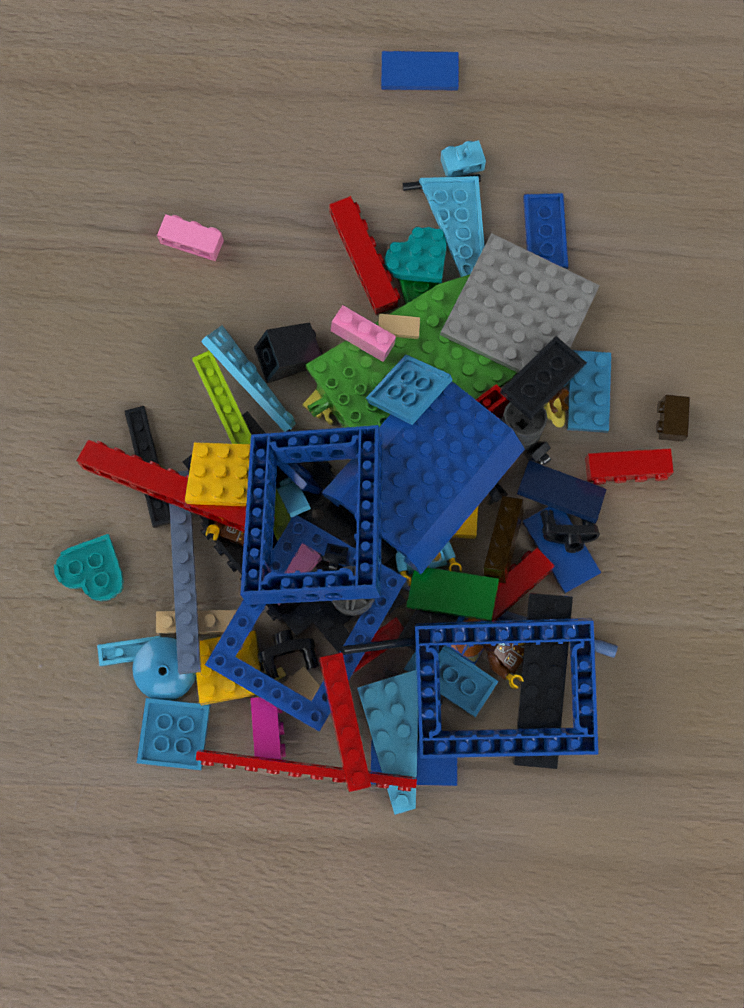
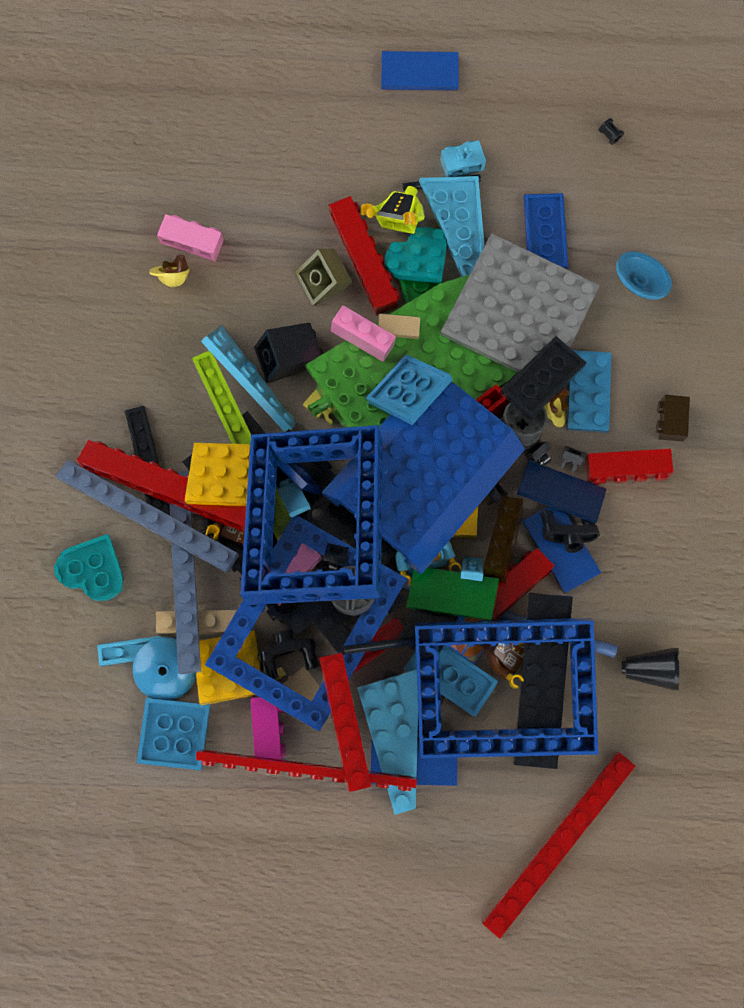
none -> sand blue plate [56,460,239,573]
none -> light yellow piece [149,254,190,287]
none -> olive slope [295,249,352,306]
none -> torso [361,186,425,234]
none -> medium azure tile [461,556,484,581]
none -> red plate [482,752,636,939]
none -> black tile [561,446,585,472]
none -> black bush [598,118,624,145]
none -> dark azure dish [616,251,672,300]
none -> black cone [622,648,679,691]

